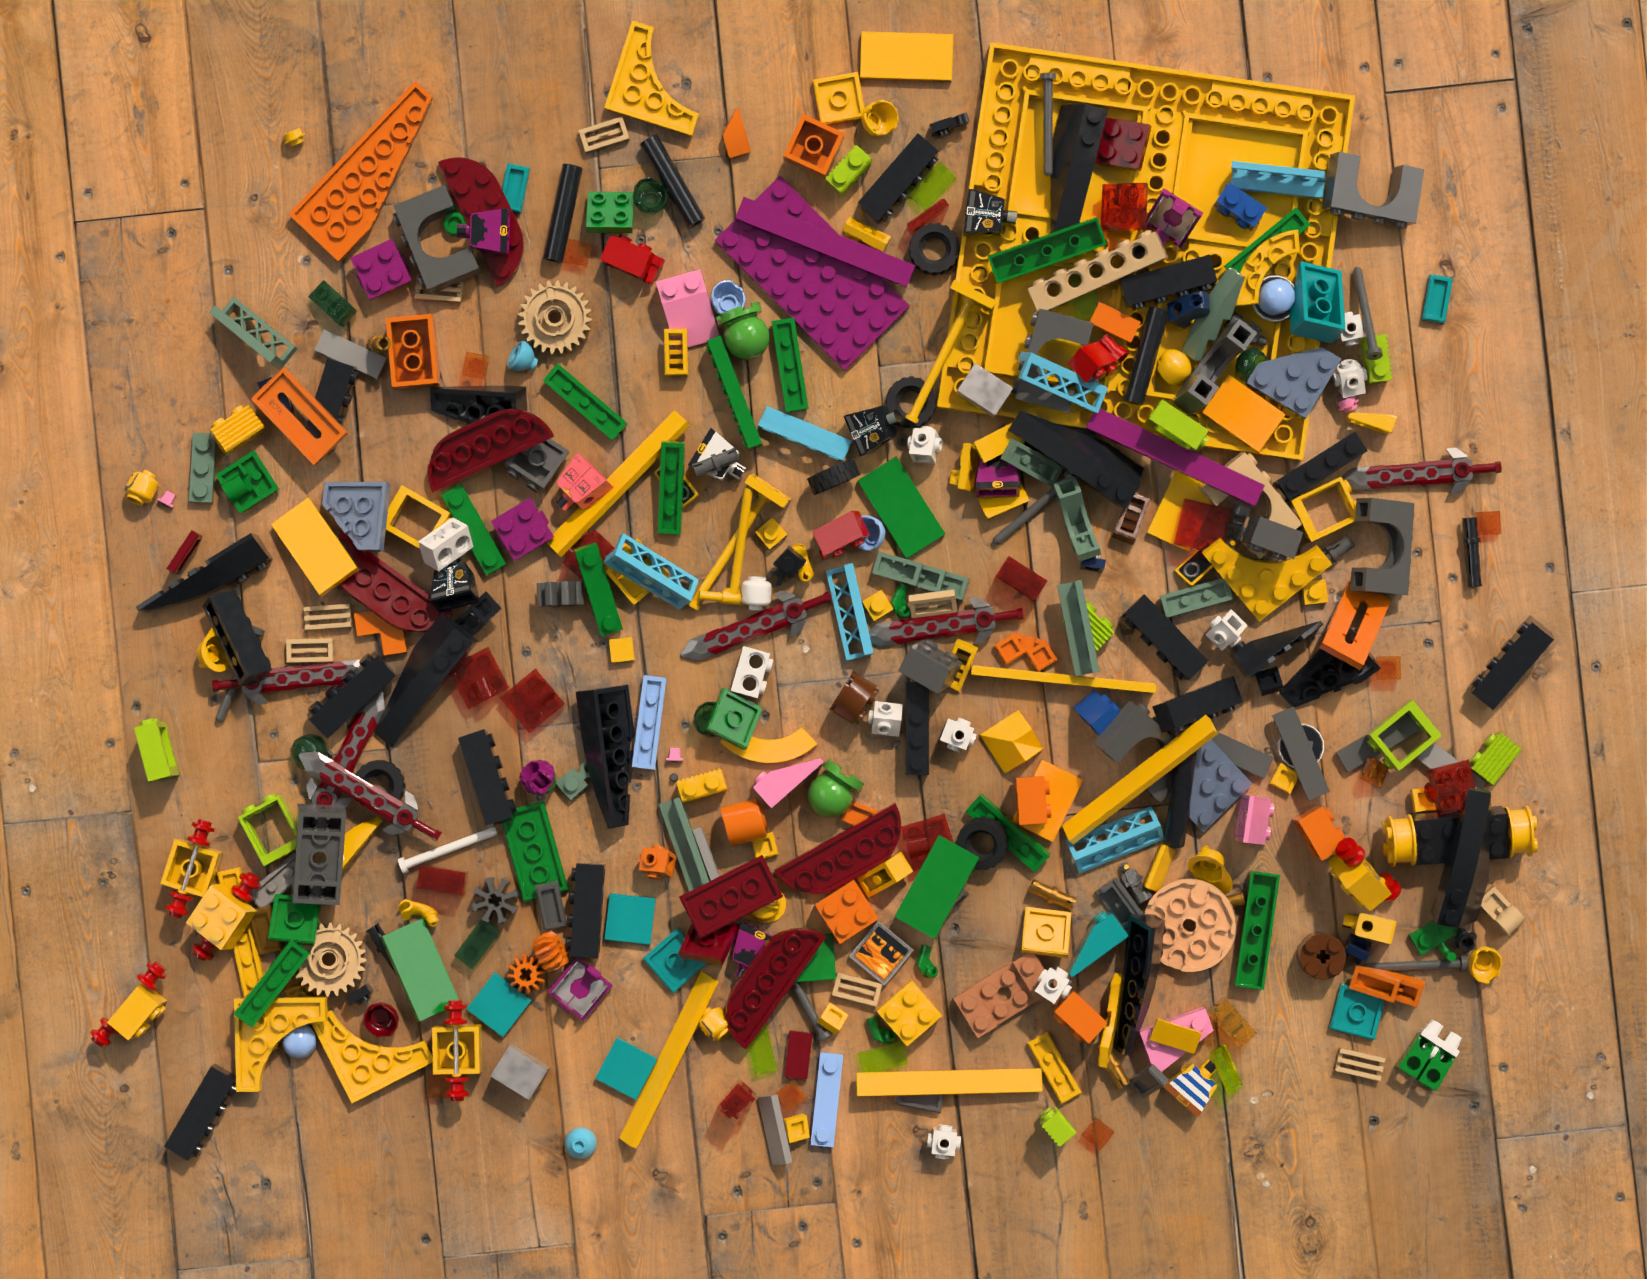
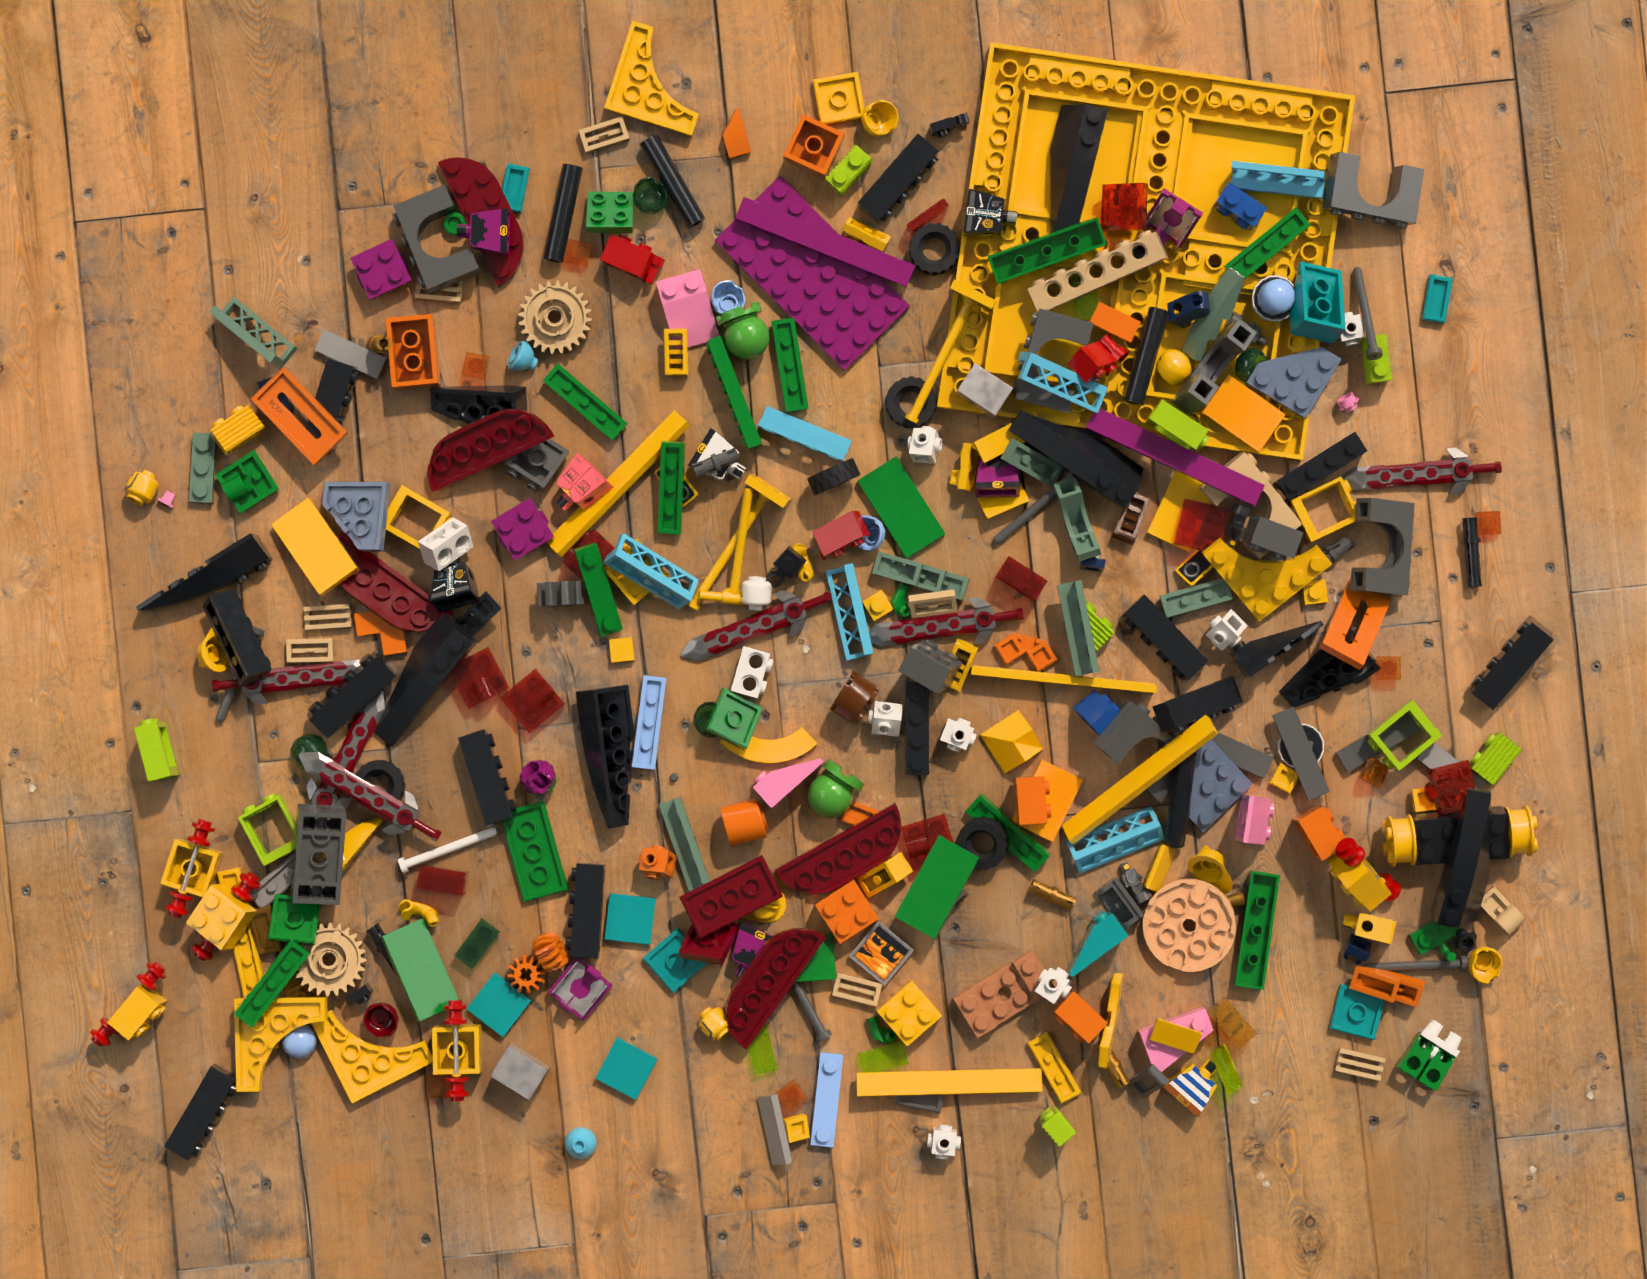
dark red tile [166,530,202,574] -> none
yellow plate [283,127,305,147] -> none
orange wing [289,81,433,263] -> none
clear green plate [308,280,357,328] -> none
green plate [441,484,507,576] -> none
dark grey gear [472,876,520,923] -> none
dark grey tile [535,880,567,931] -> none
sand green plate [556,761,590,800] -> none
yellow tile [619,972,719,1149] -> none
bright pink piece [666,748,683,763] -> none
yellow brick [677,768,728,803] -> none
light grey tile [692,826,720,880] -> none
clear red hinge [720,1079,756,1119] -> none
yellow tile [752,832,779,858] -> none
yellow plate [755,517,787,549] -> none
dark red tile [784,1030,813,1079] -> none
yellow plate [817,1002,848,1035] -> none
black torso [843,405,902,457] -> none
yellow tile [860,31,953,82] -> none
clear neon green tile [909,161,957,211] -> none
green arm [916,944,938,978] -> none
yellow tile [1021,907,1071,958] -> none
dark grey bar [1040,73,1056,176] -> none
clear orange plate [1081,1117,1114,1150] -> none
dark red plate [1095,117,1152,171] -> none
black wedge [1113,914,1166,1056] -> none
black brick [1119,254,1217,311] -> none
yellow tile [1235,230,1300,306] -> none
black plate [1255,667,1284,696] -> none
reddish brown brick [1296,932,1346,980] -> none
white brick [1332,359,1368,398] -> none
yellow slope [1344,413,1397,435] -> none

